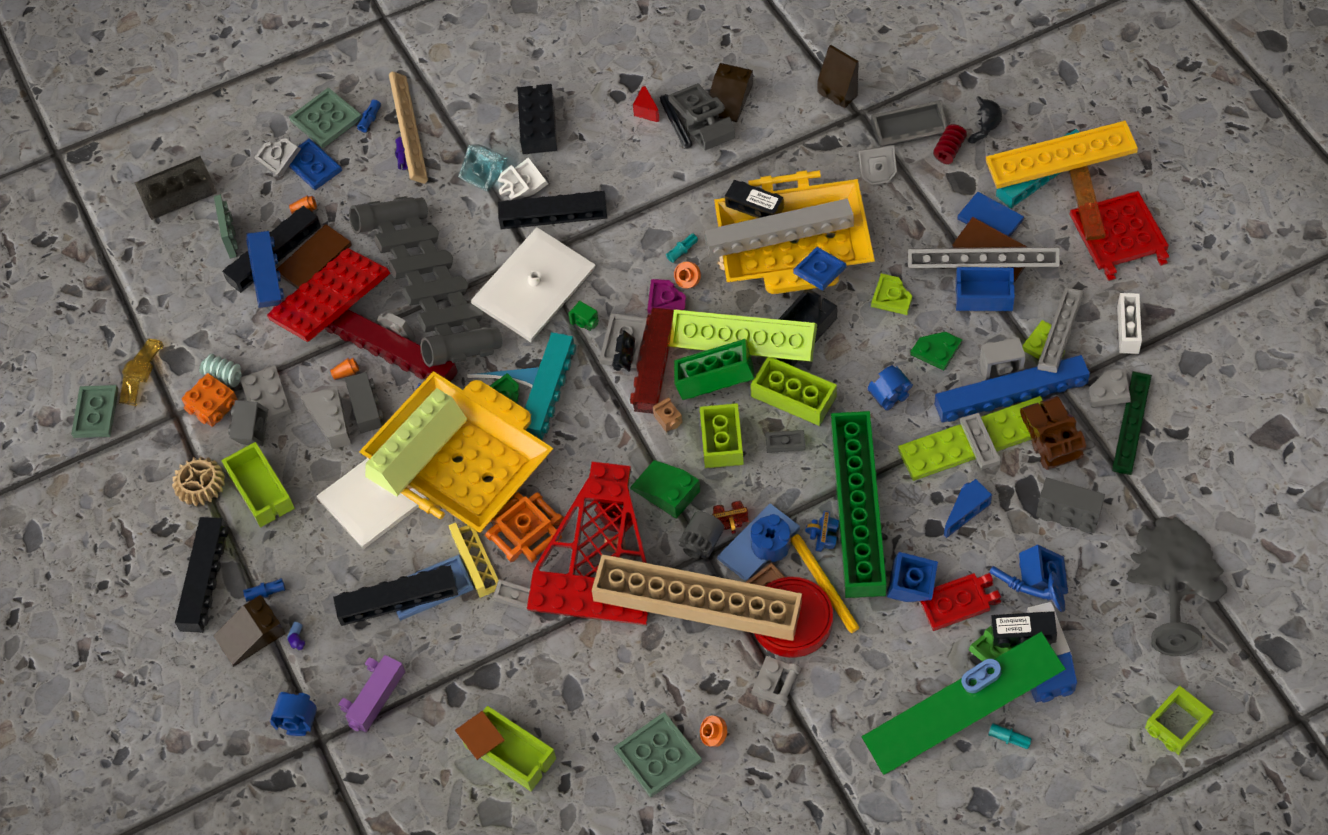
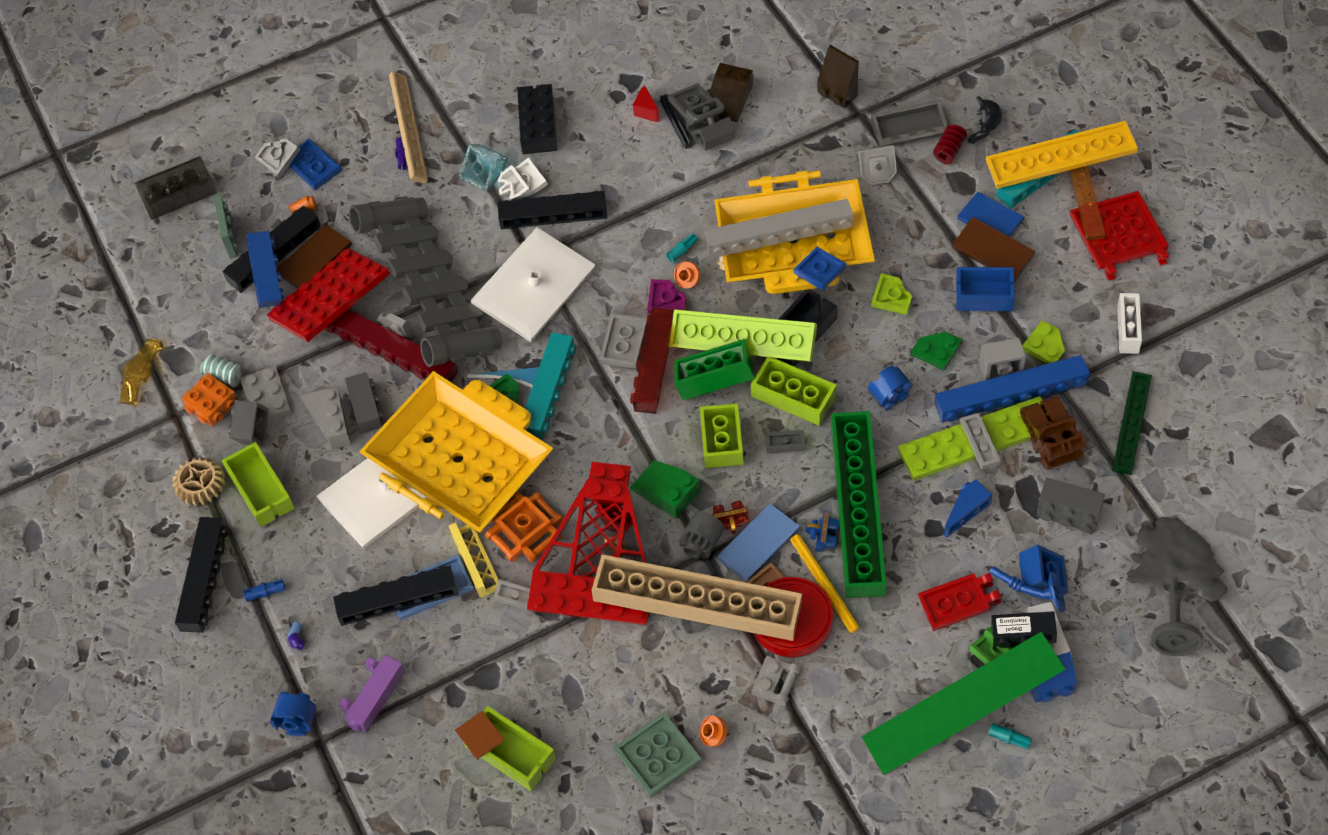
sand green plate [71,385,119,438] -> none
slope [213,595,285,667] -> none
sand green plate [289,88,362,148] -> none
orange cone [330,358,360,380] -> none
blue pin [357,99,382,133] -> none
yellowish green slope [365,388,467,497] -> none
green brick [568,301,599,331] -> none
black hinge [612,330,636,372] -> none
medium nougat brick [653,397,682,433] -> none
black brick [725,180,784,218] -> none
blue brick [751,514,791,562] -> none
blue slope [887,552,938,602] -> none
light grey brick [908,247,1060,268] -> none
medium blue plate [961,659,1001,693] -> none
light grey tile [1038,288,1084,373] -> none
light grey plate [1089,369,1131,407] -> none
lime window [1145,685,1214,755] -> none

